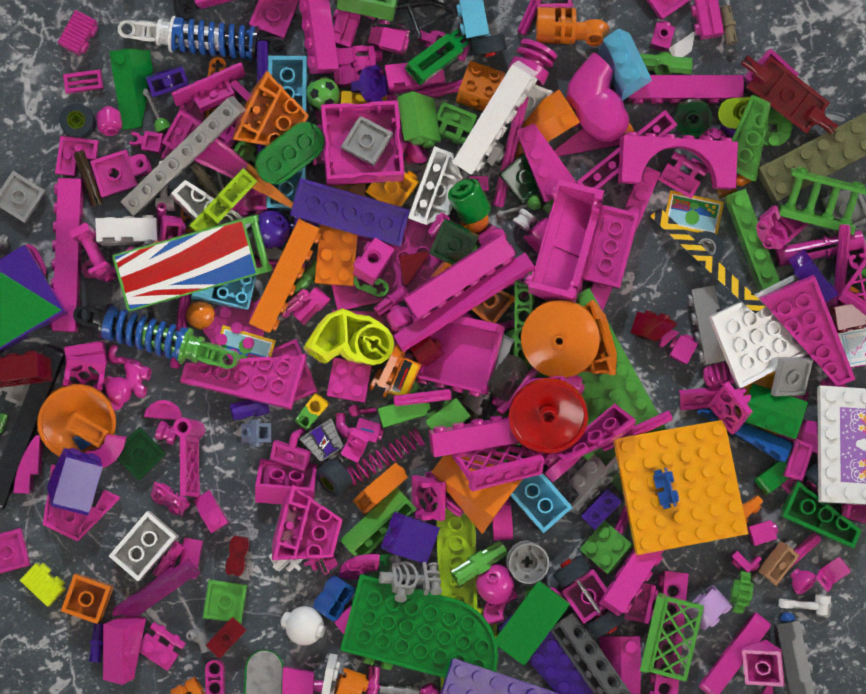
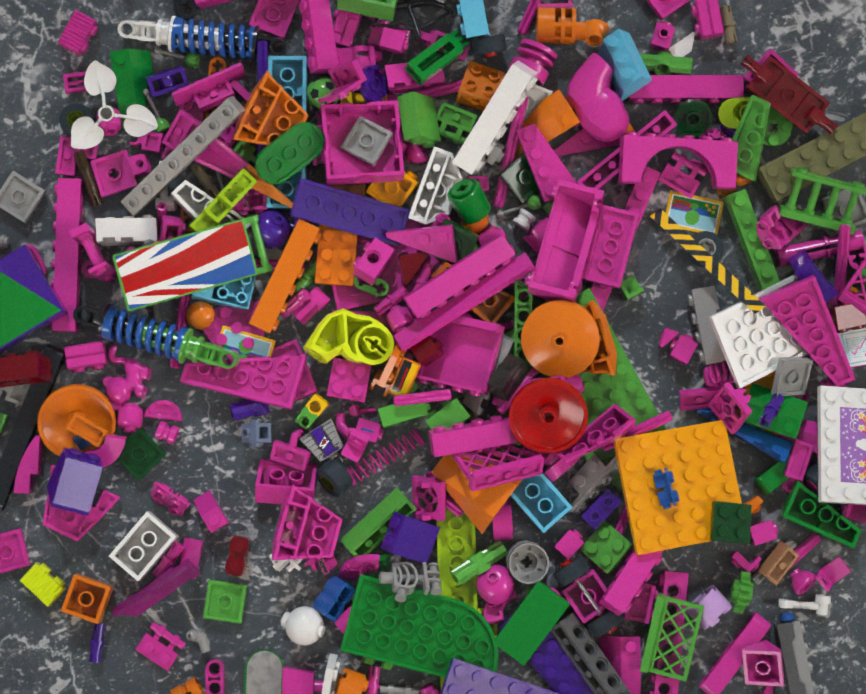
dark pink piece [62,355,106,392] -> none
dark pink wedge [103,615,146,685] -> none
dark pink piece [173,417,205,497] -> none
dark red brick [205,617,247,659] -> none
orange slope [352,463,408,515] -> none
dark red slope [630,310,677,342] -> none
none -> white plant [71,61,158,149]
none -> dark pink head [117,403,143,433]
none -> hinge [154,47,200,69]
none -> dark pink bracket [318,59,367,104]
none -> dark pink wing [386,224,458,263]
none -> dark pink pin [412,263,435,291]
none -> dark pink brick [553,529,584,559]
none -> bright green panel [619,275,644,302]
none -> dark green plate [710,501,752,544]
none -> dark purple pin [758,393,784,428]

